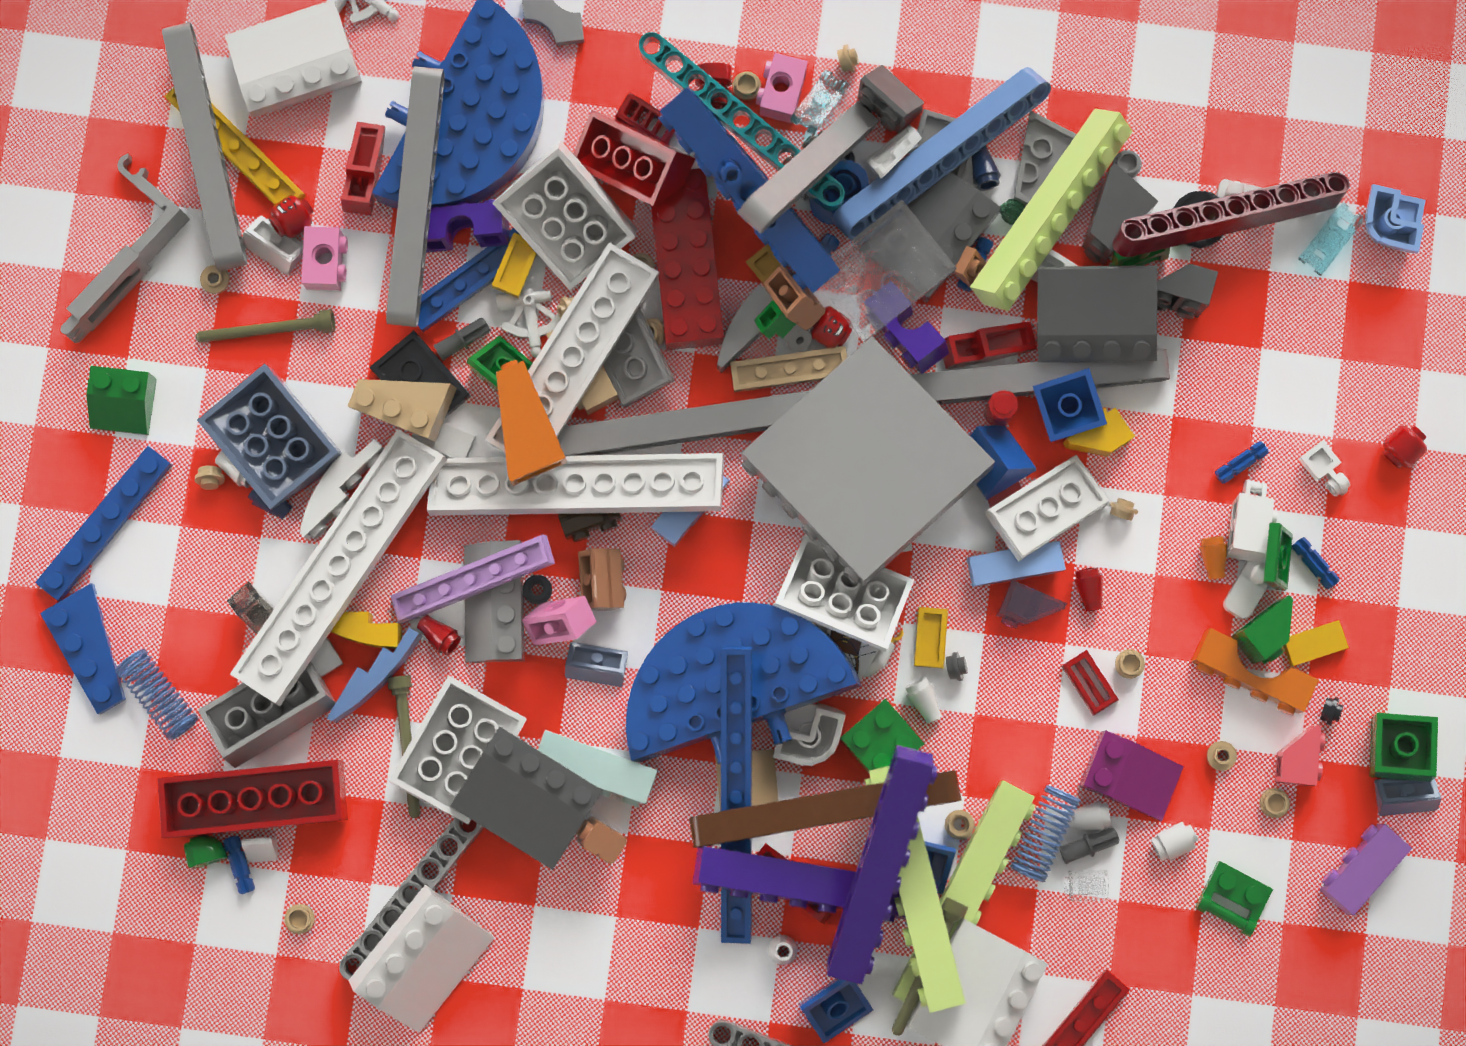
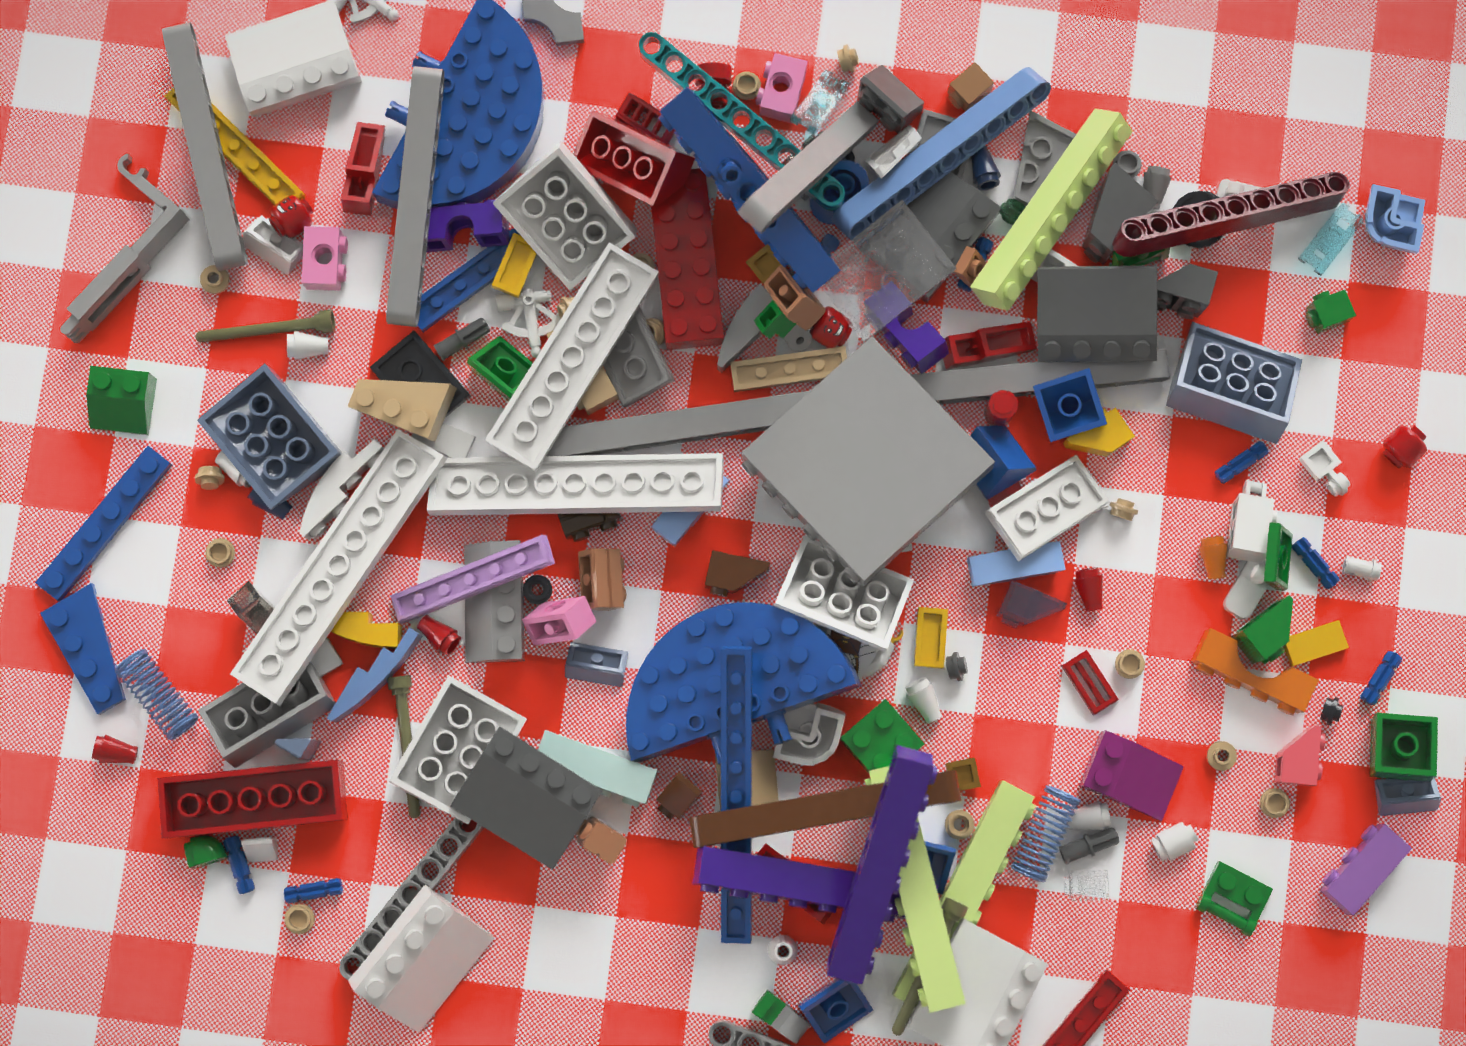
orange slope [496,360,567,486] -> none
none -> red cone [92,734,138,764]
none -> tan plate [205,538,236,568]
none -> sand blue slope [275,738,322,761]
none -> blue axle [284,878,343,903]
none -> white cone [287,331,328,360]
none -> reddish brown slope [656,772,703,820]
none -> reddish brown slope [705,550,770,597]
none -> leg [751,989,811,1044]
none -> pearl gold plate [945,757,981,791]
none -> medium nougat brick [947,62,994,112]
none -> light grey cone [1143,166,1172,210]
none -> sand blue slope [1166,322,1303,444]
none -> green brick [1306,289,1356,334]
none -> white pin [1342,555,1382,582]
none -> blue axle [1360,651,1402,705]

